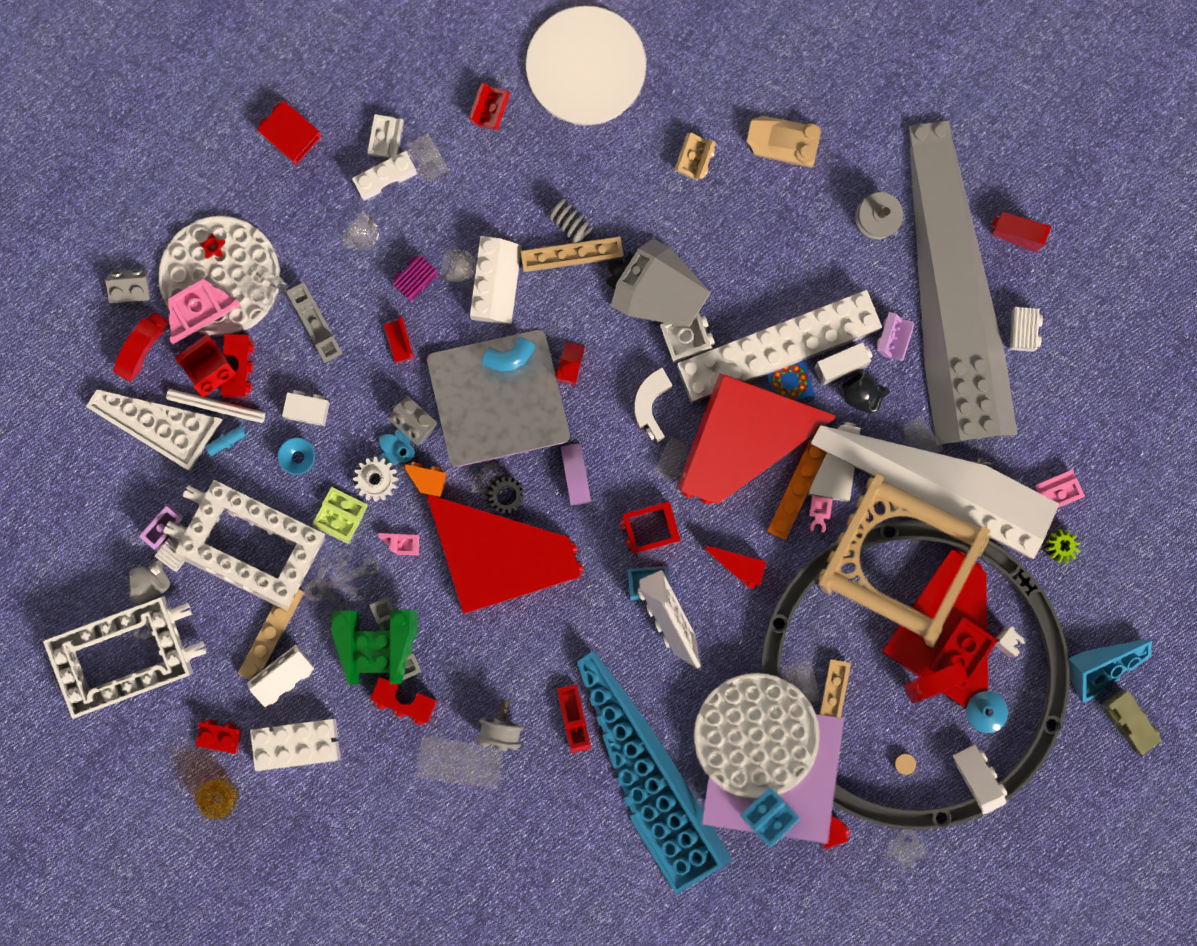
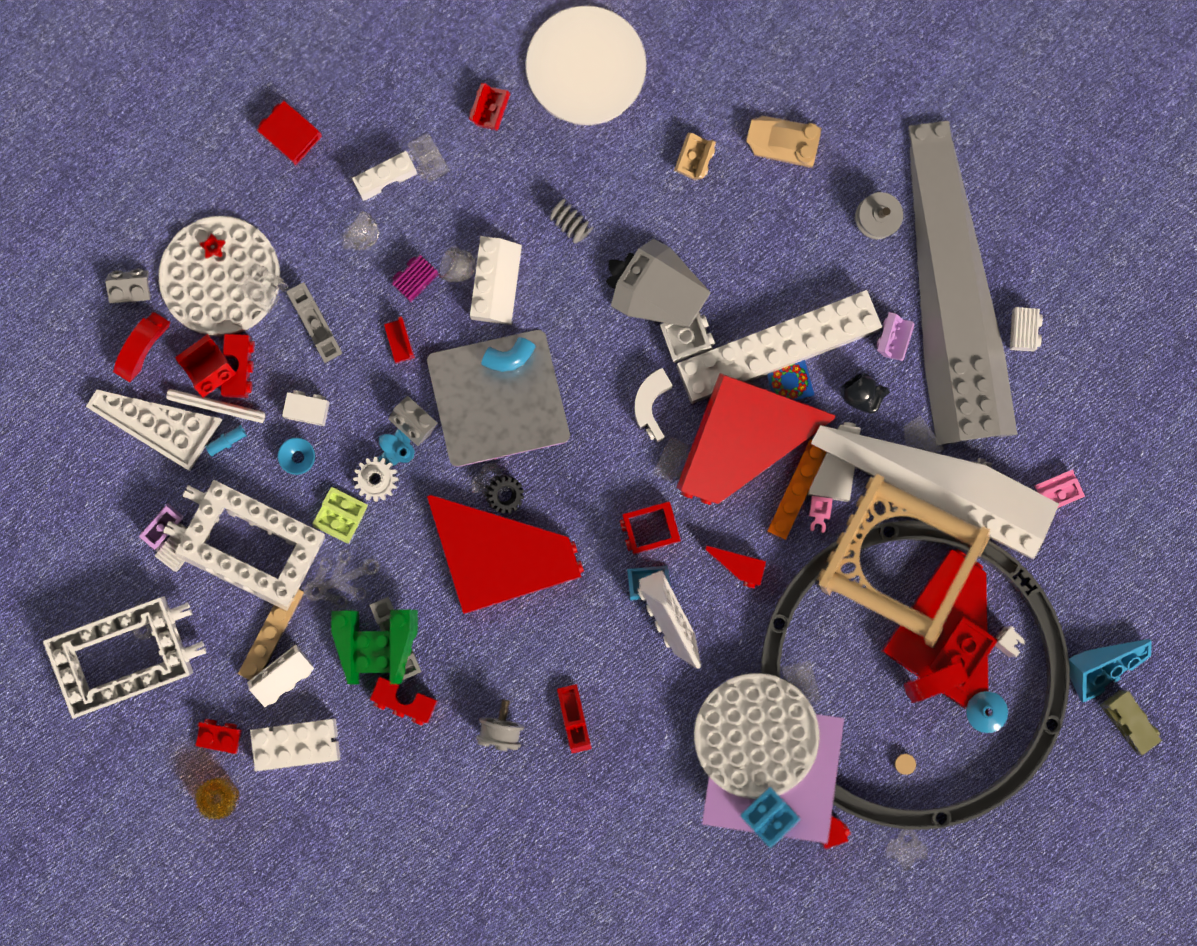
light grey piece [128,561,171,604] -> none
bright pink wing [168,279,241,344] -> none
white plate [368,114,404,158] -> none
bright pink slope [378,533,420,556] -> none
orange slope [405,462,447,498] -> none
clear plate [416,736,504,789] -> none
tan plate [521,237,624,272] -> none
red slope [556,342,585,386] -> none
lavender slope [561,443,591,506] -> none
dark azure wedge [577,651,733,894] -> none
white brick [814,343,872,386] -> none
tan plate [819,659,851,718] -> none
white brick [953,745,1007,814] -> none
red slope [991,212,1052,253] -> none
lime gear [1045,529,1081,564] -> none

